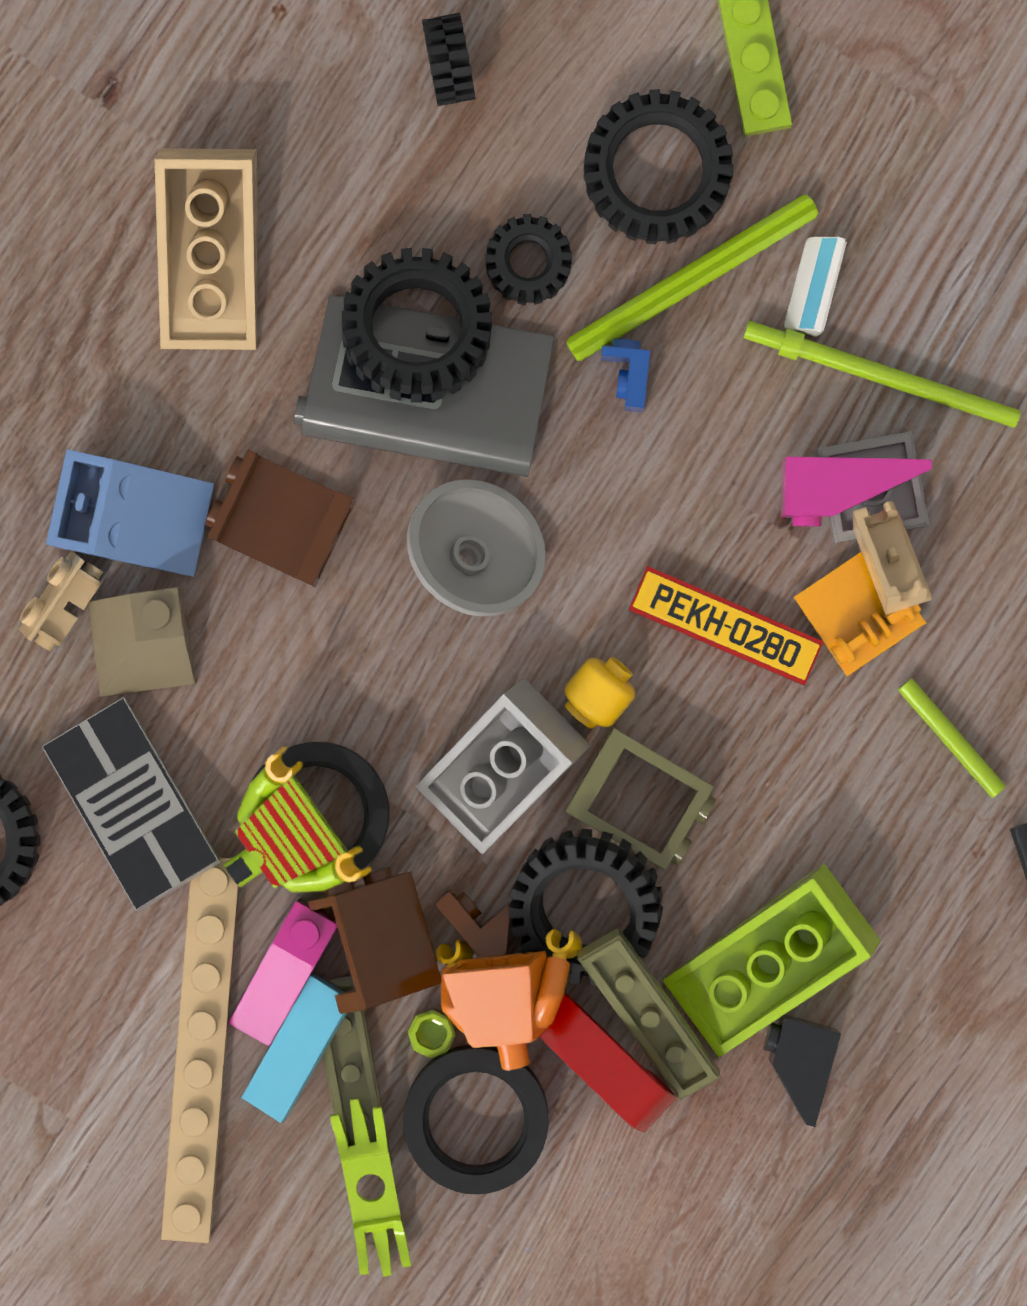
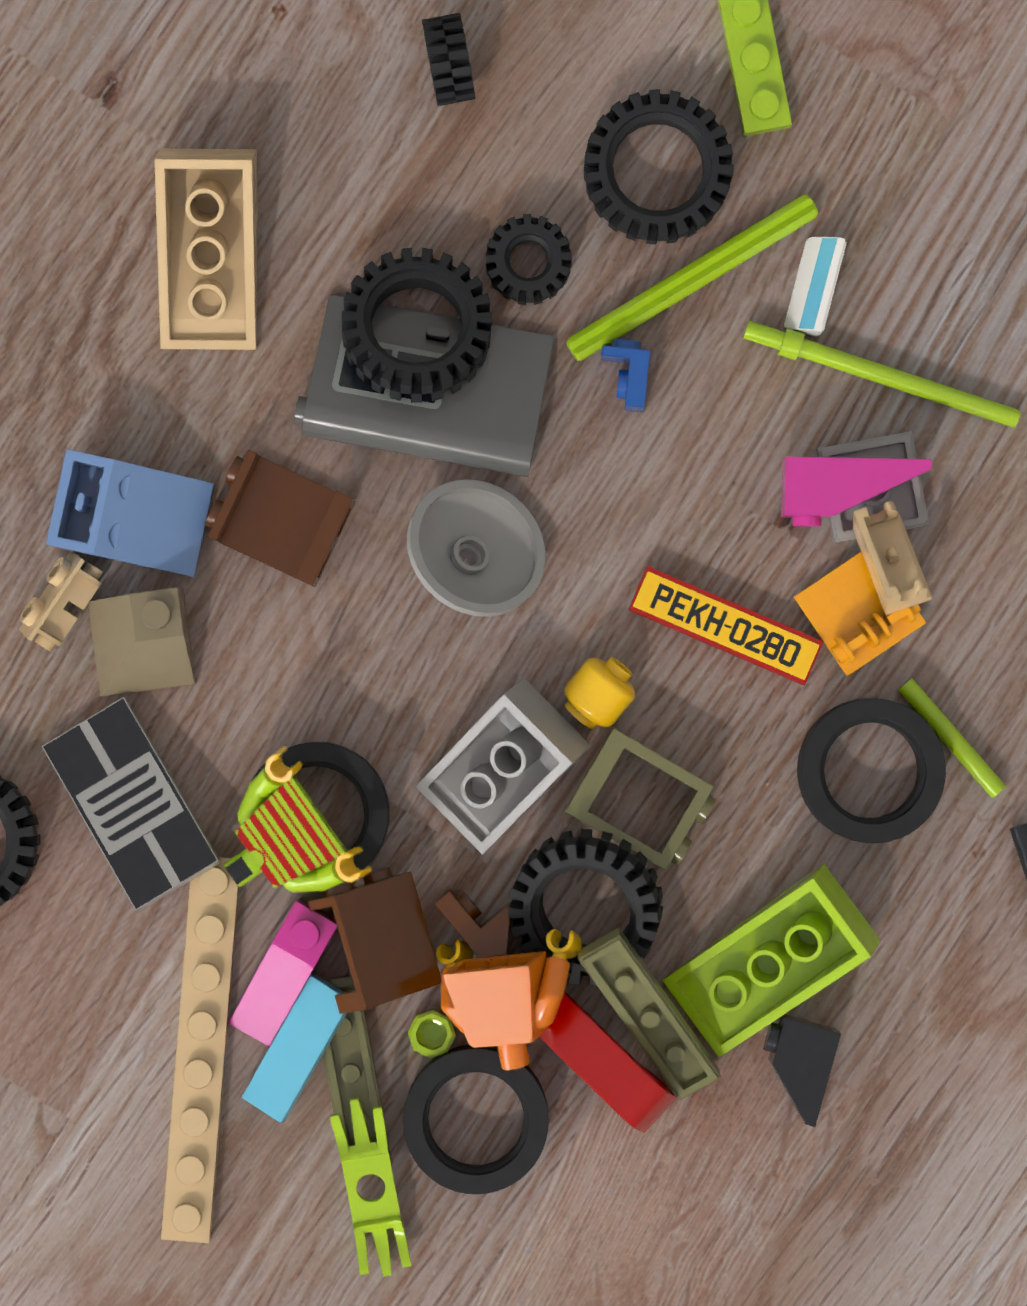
none -> black tyre [797,698,946,843]

